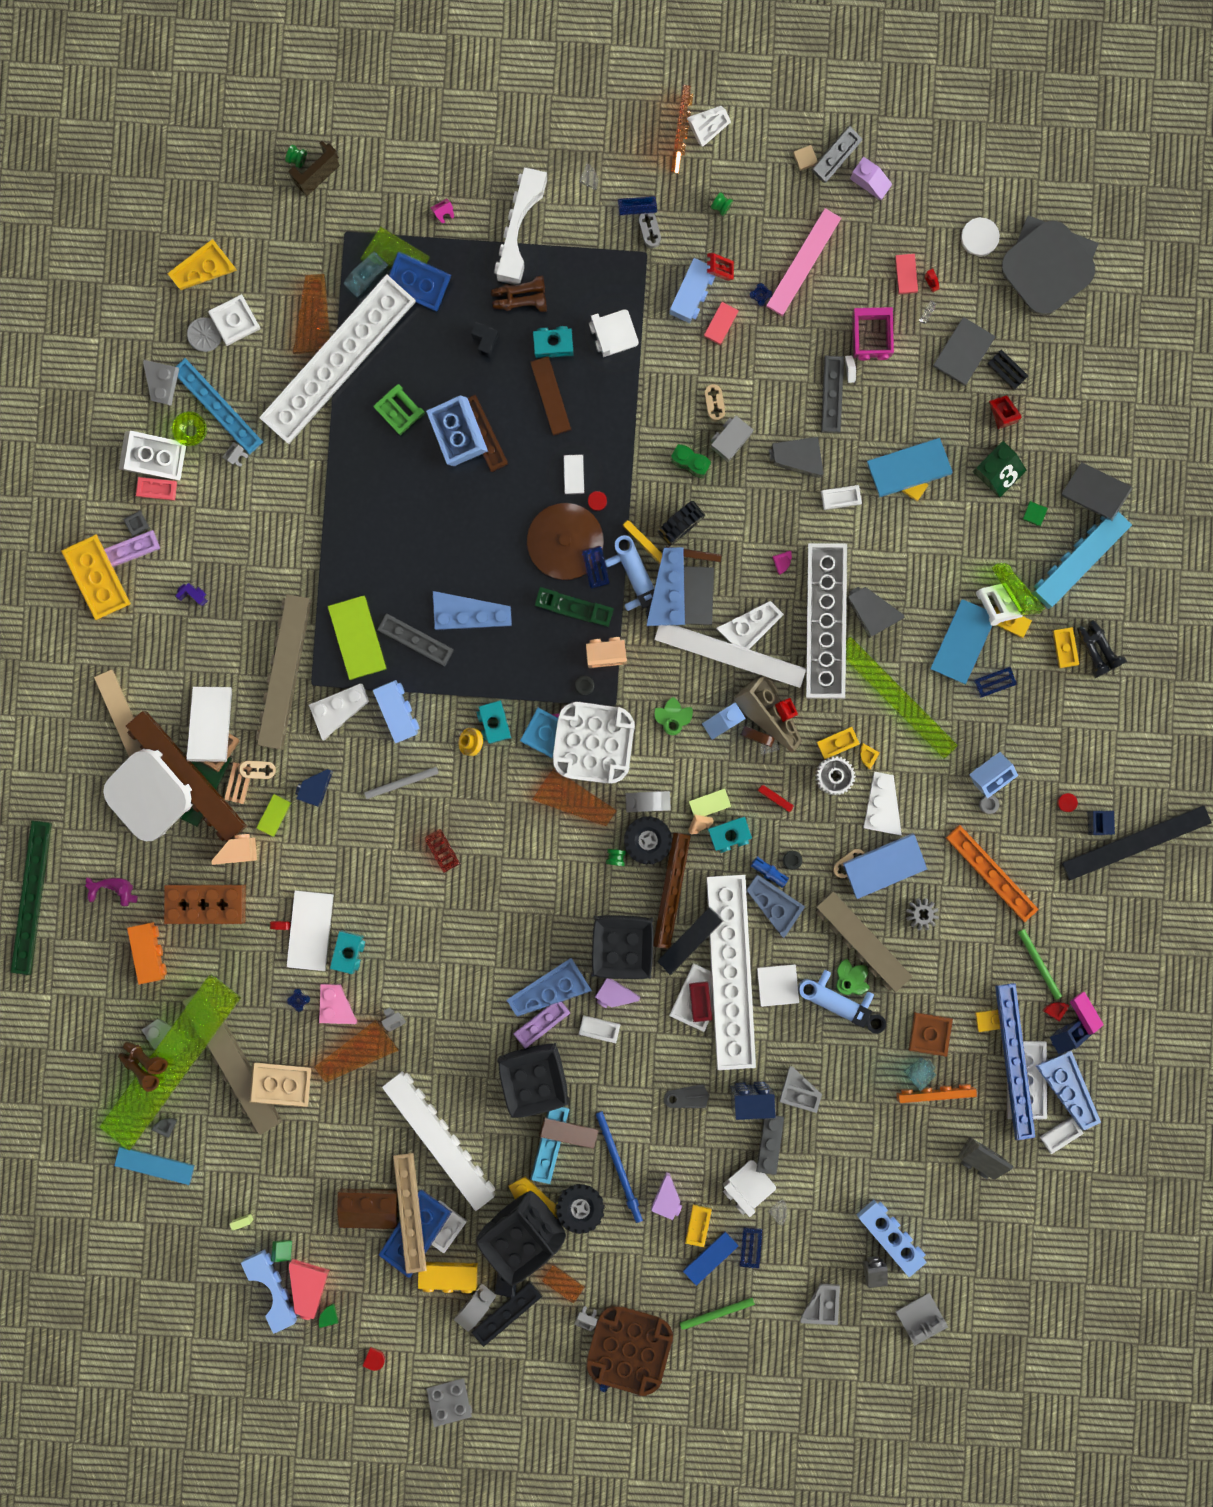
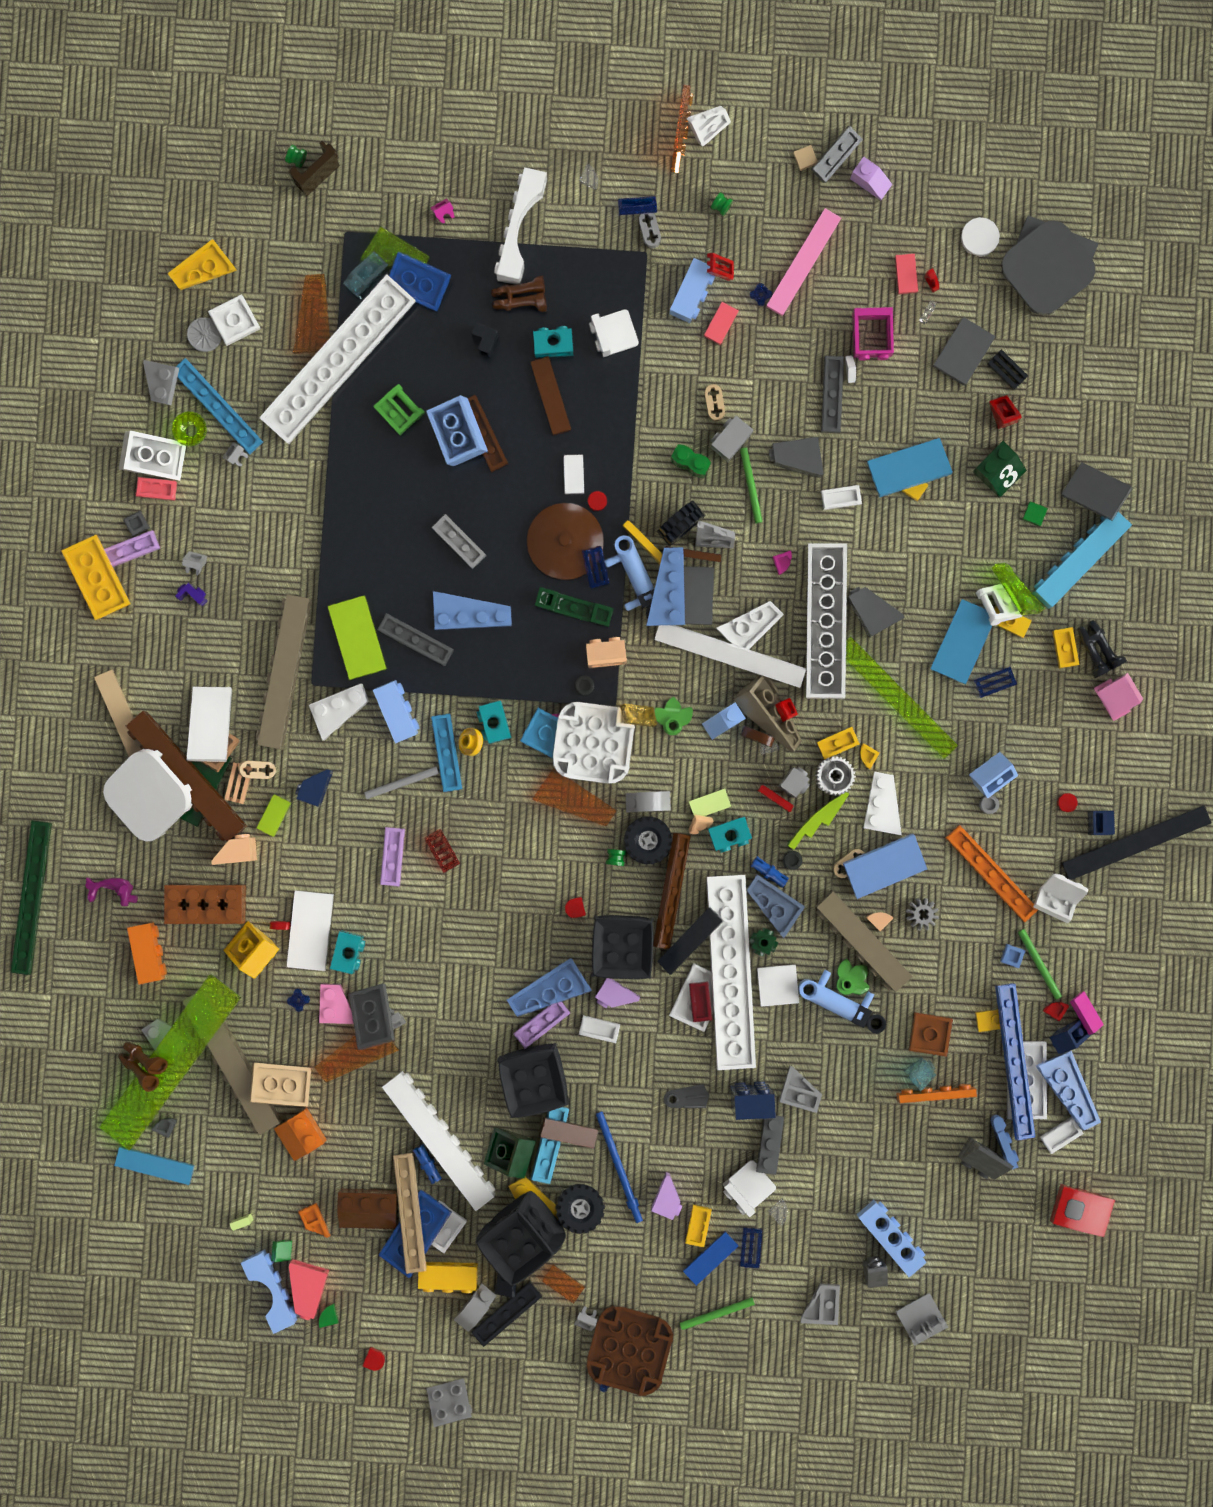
none -> light grey tile [182,551,207,575]
none -> yellow slope [223,921,279,979]
none -> orange slope [274,1108,327,1161]
none -> orange tile [298,1203,331,1238]
none -> dark grey tile [349,983,395,1050]
none -> lavender tile [380,827,405,886]
none -> blue pin [413,1144,442,1184]
none -> dark azure tile [431,714,463,792]
none -> light grey plate [432,514,486,569]
none -> dark green slope [484,1127,536,1178]
none -> red tile [565,896,586,918]
none -> clear yellow tile [620,703,657,727]
none -> light grey wing [696,521,735,548]
none -> bright green bar [740,447,763,524]
none -> dark green brick [749,927,778,957]
none -> light grey brick [777,767,810,798]
none -> lime slope [786,792,849,850]
none -> light nougat tile [866,912,893,931]
none -> medium blue hinge [990,1115,1019,1170]
none -> medium blue tile [1000,944,1025,968]
none -> white bracket [1033,874,1088,923]
none -> slope [1050,1184,1115,1237]
none -> bright pink plate [1094,673,1143,721]

